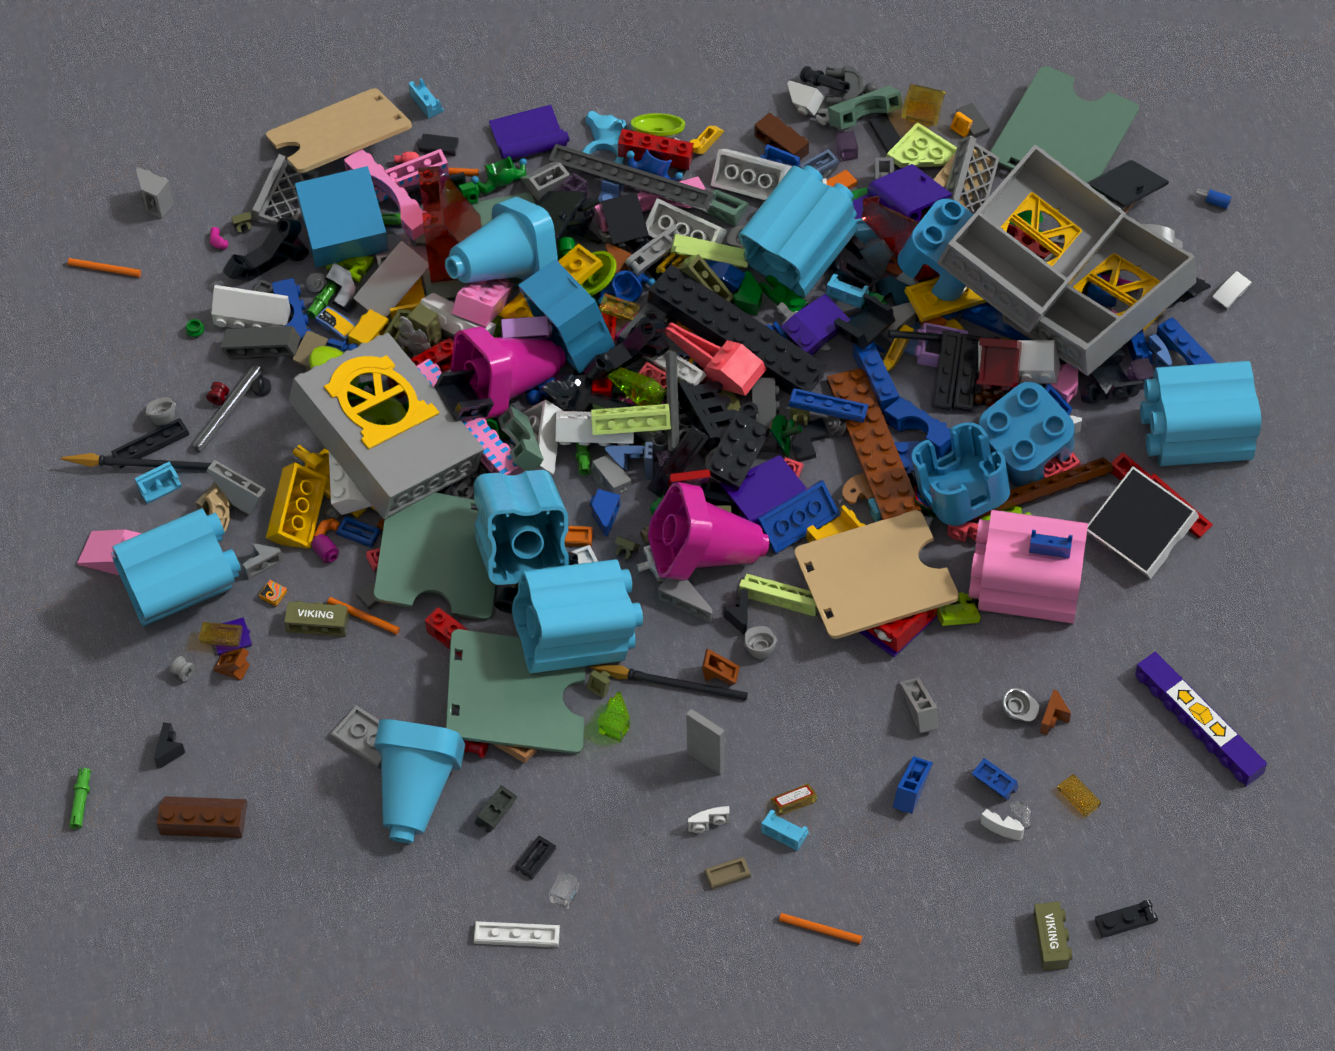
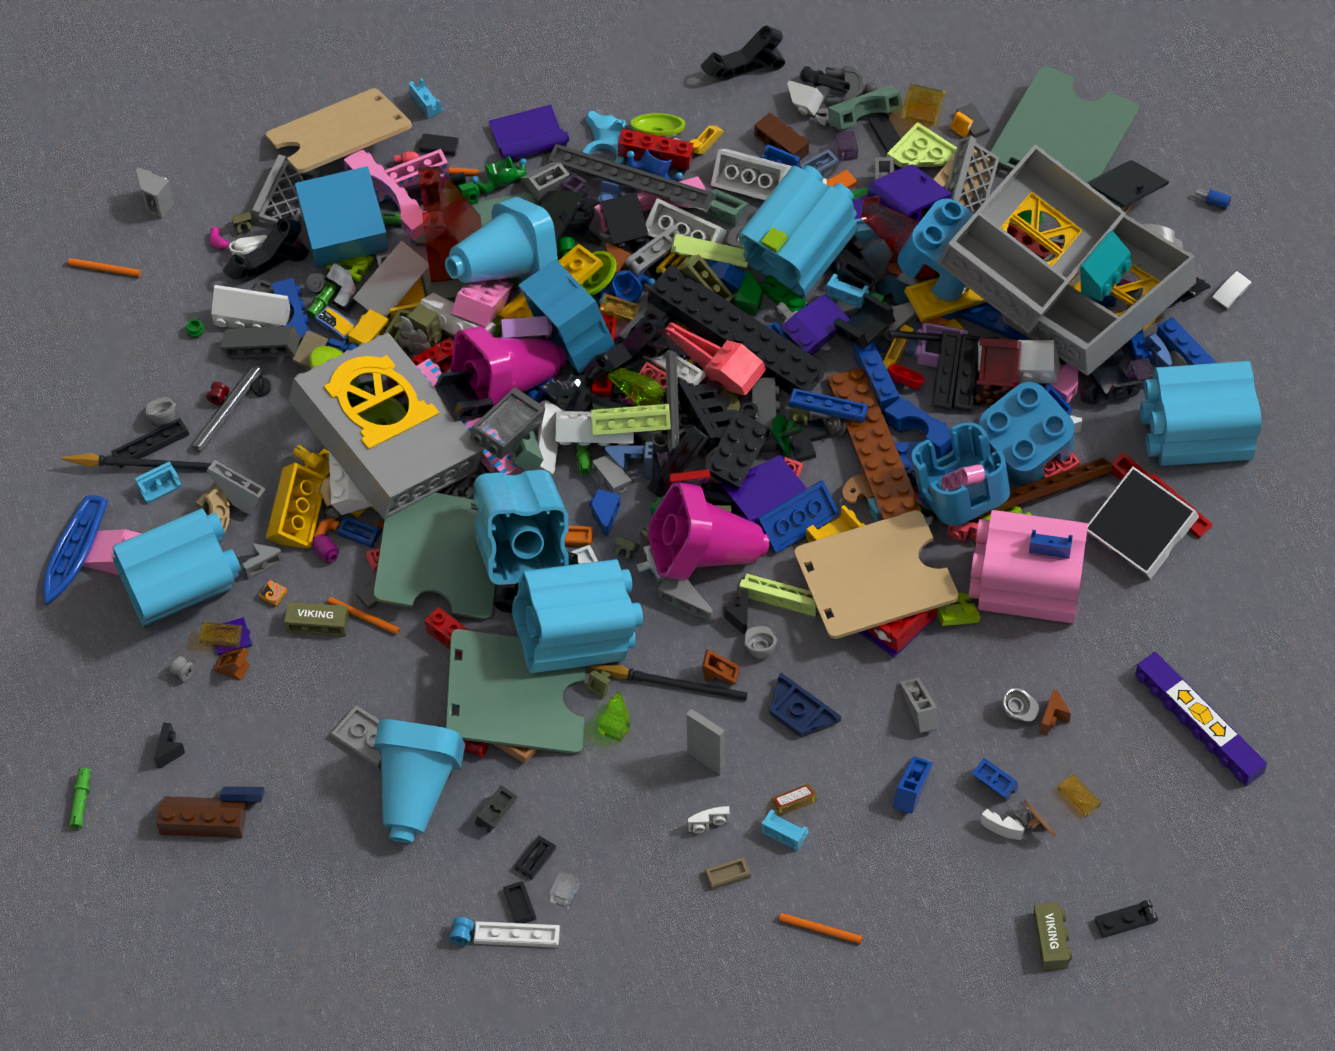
none -> blue piece [43,495,108,605]
none -> dark blue tile [220,787,265,802]
none -> white piece [229,235,267,256]
none -> tan arm [320,477,332,506]
none -> dark azure wheel [449,917,474,946]
none -> window [470,387,545,460]
none -> black tile [503,881,536,924]
none -> black connector [701,25,785,80]
none -> lime tile [761,227,789,253]
none -> dark blue wing [769,673,842,737]
none -> red plate [887,364,925,389]
none -> bright pink beam [941,464,985,491]
none -> medium nougat piece [1023,799,1056,836]
none -> teal slope [1080,231,1132,301]

